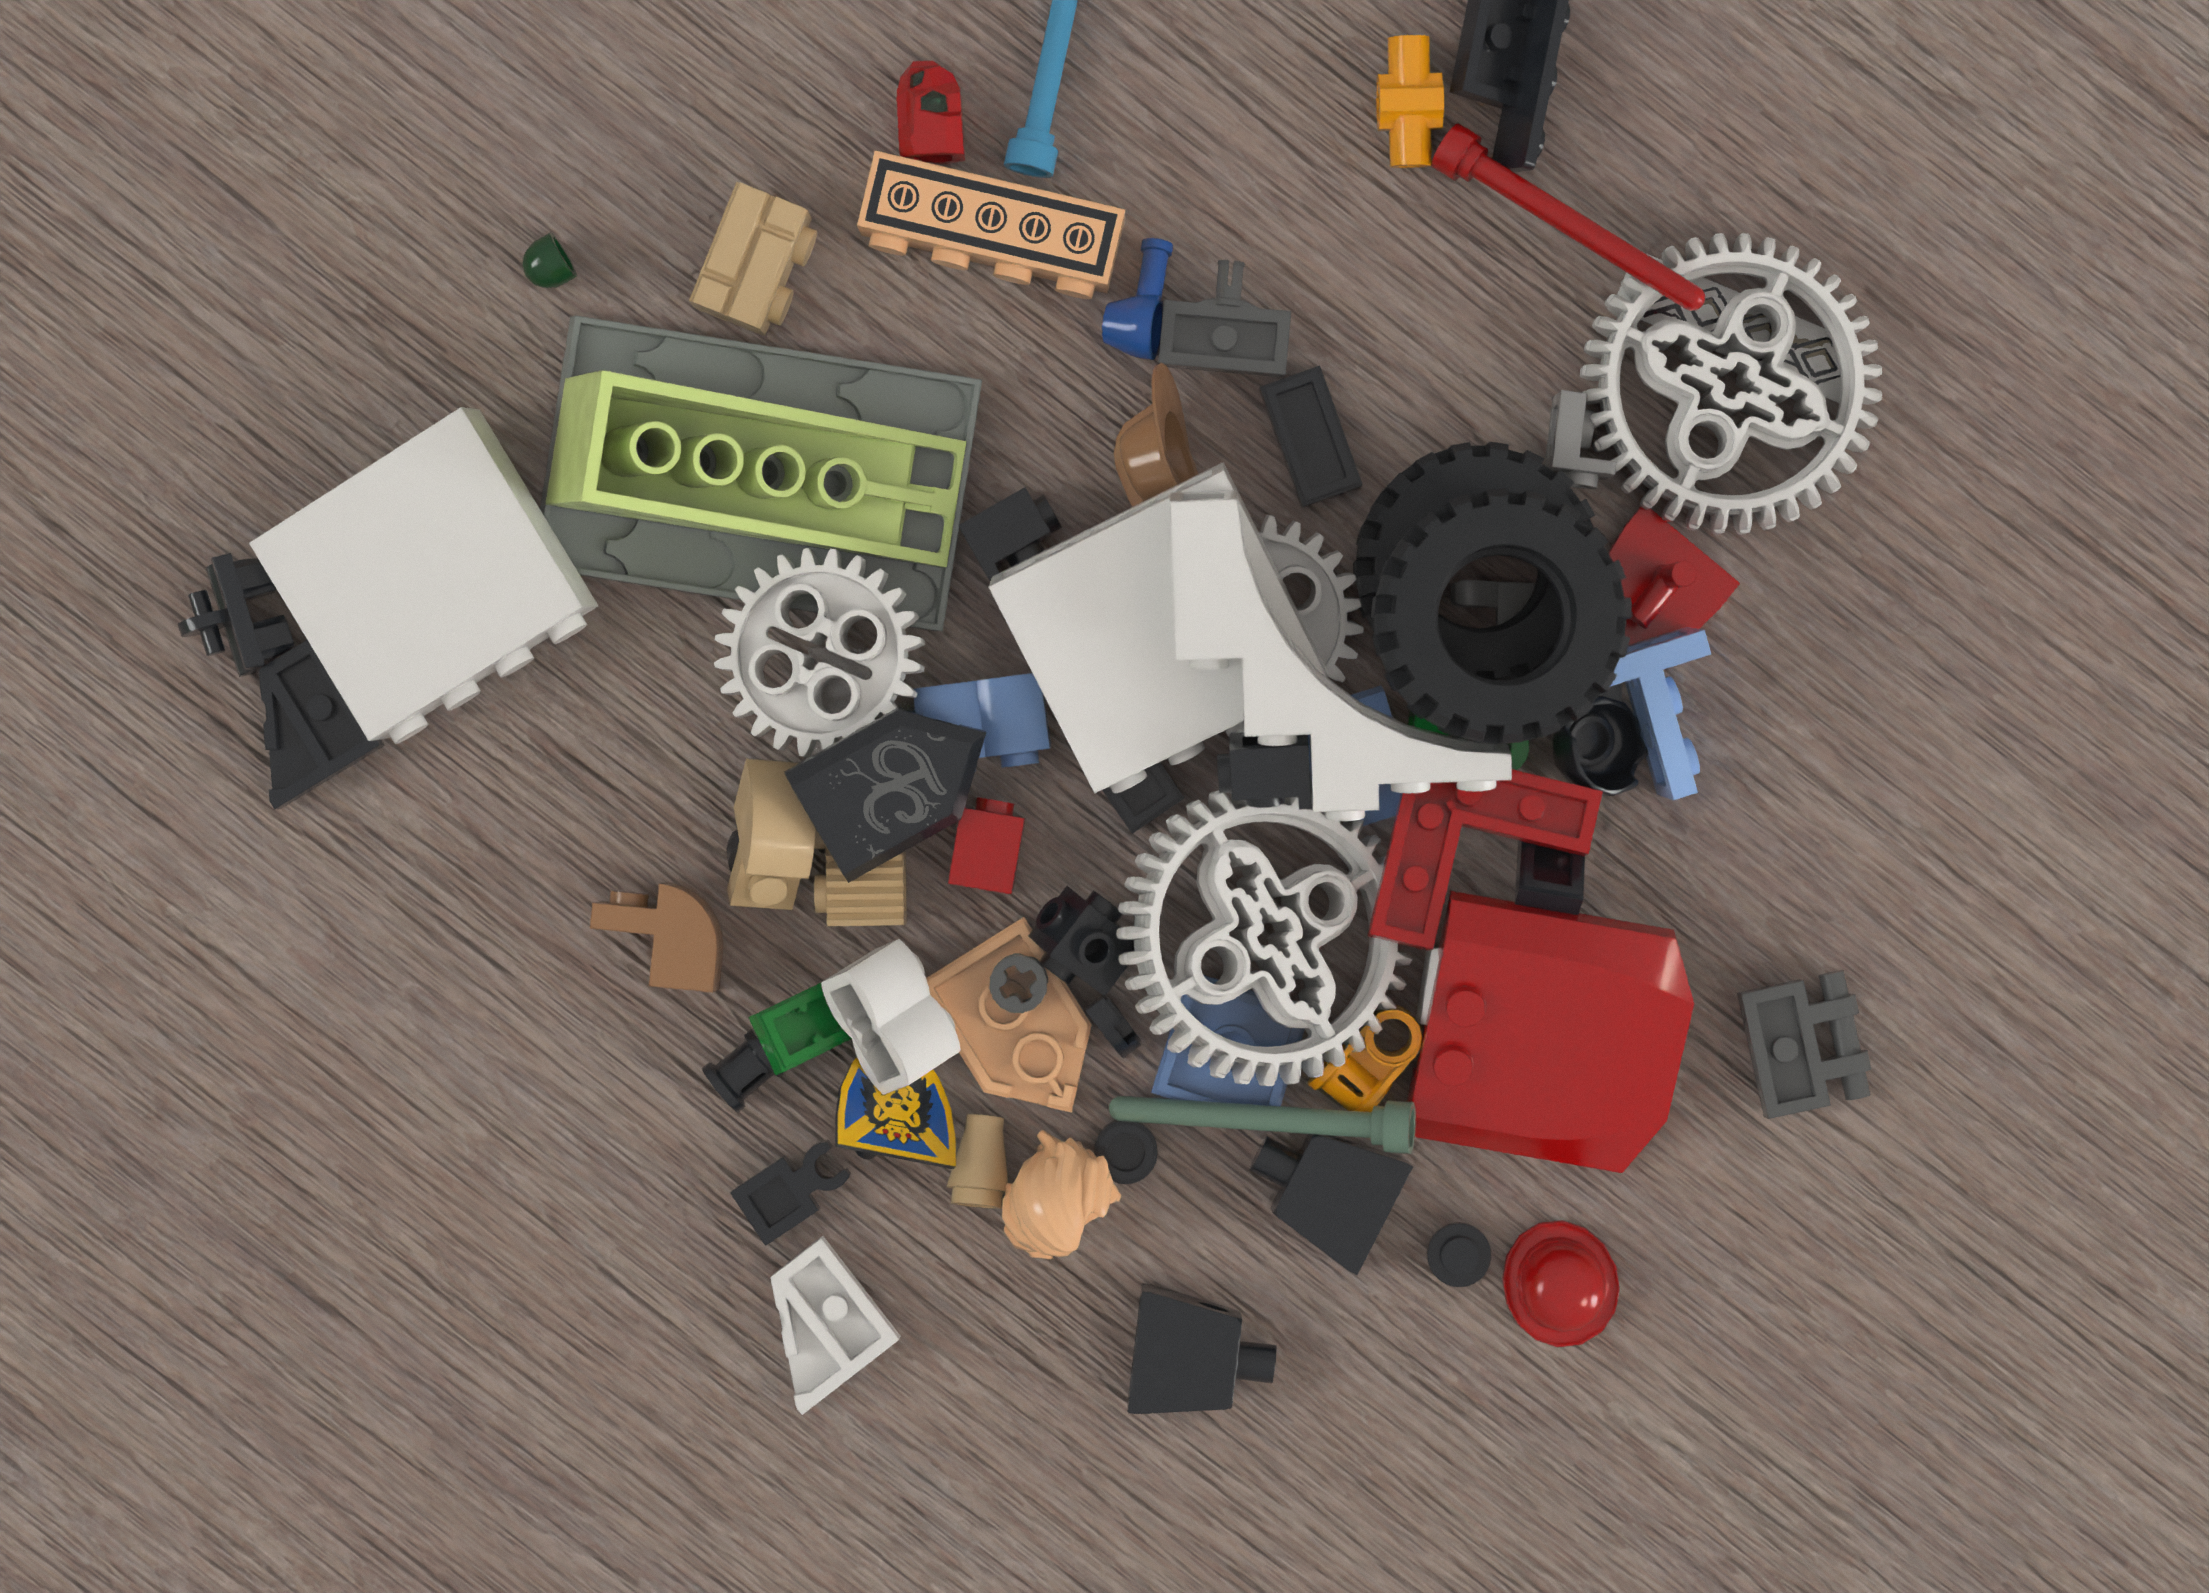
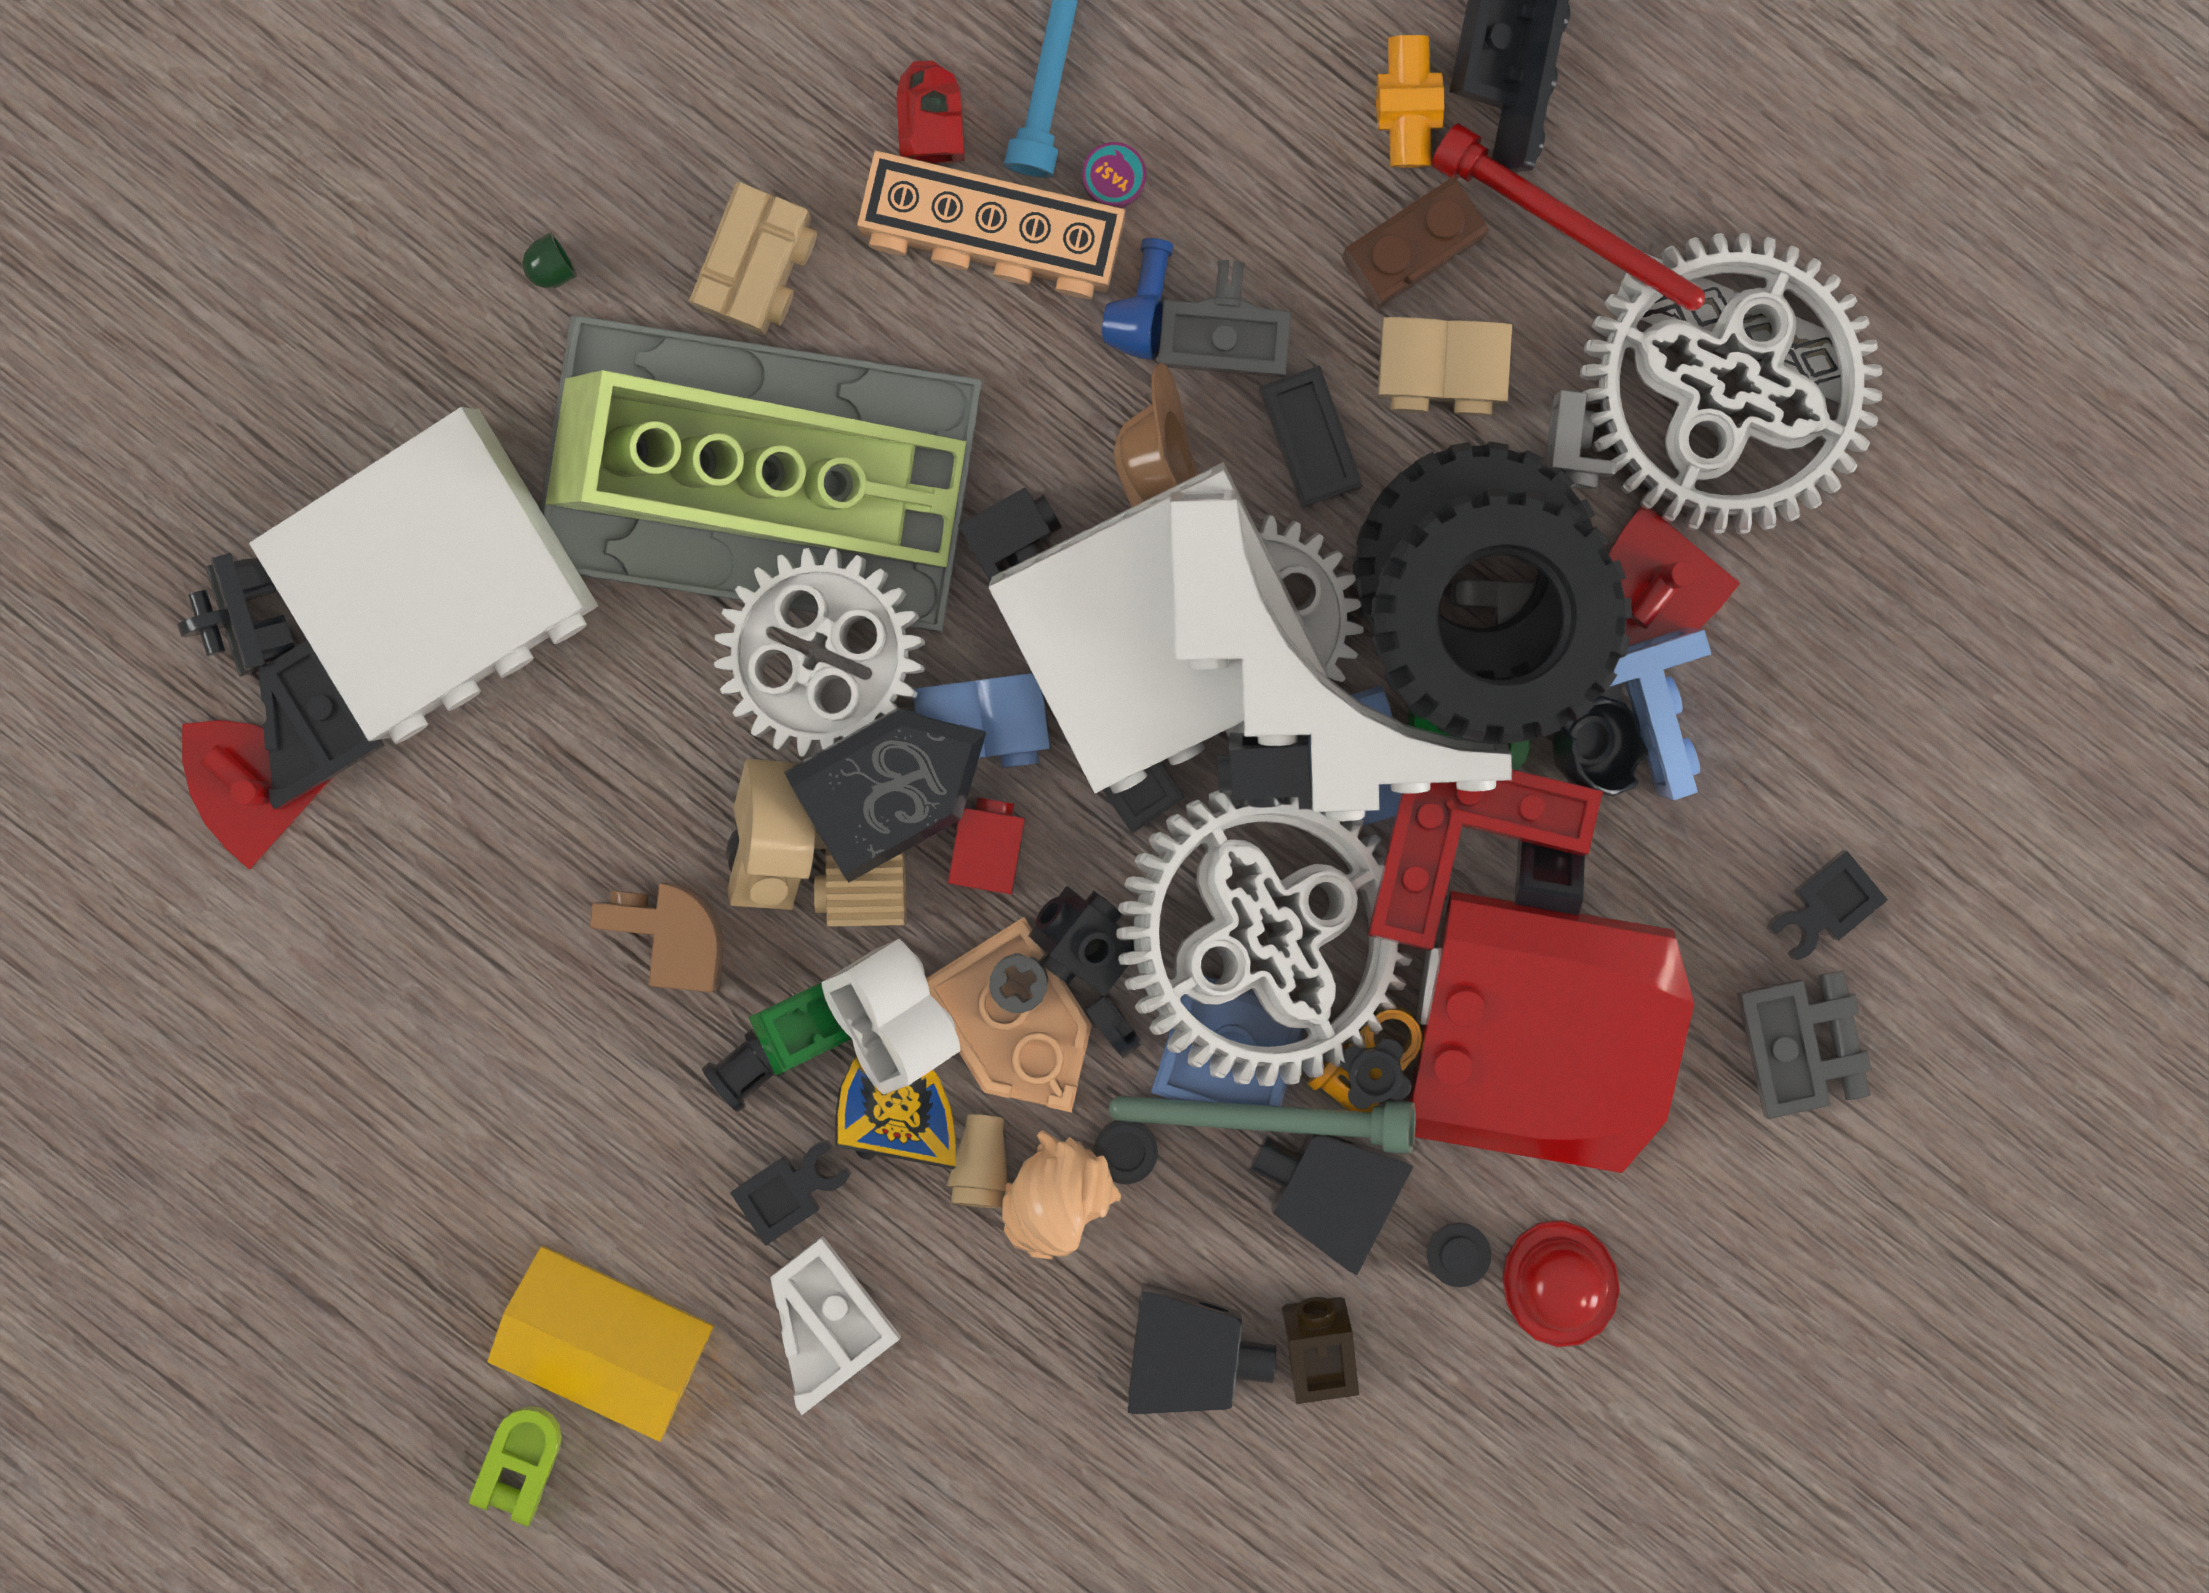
none -> red shield [182,720,332,869]
none -> lime plate [469,1406,562,1527]
none -> yellow slope [487,1245,715,1442]
none -> magenta tile [1082,142,1146,208]
none -> dark brown bracket [1282,1297,1359,1404]
none -> black plate [1340,1038,1411,1109]
none -> reddish brown brick [1341,177,1489,311]
none -> tan brick [1377,317,1512,416]
none -> black plate [1767,850,1888,960]

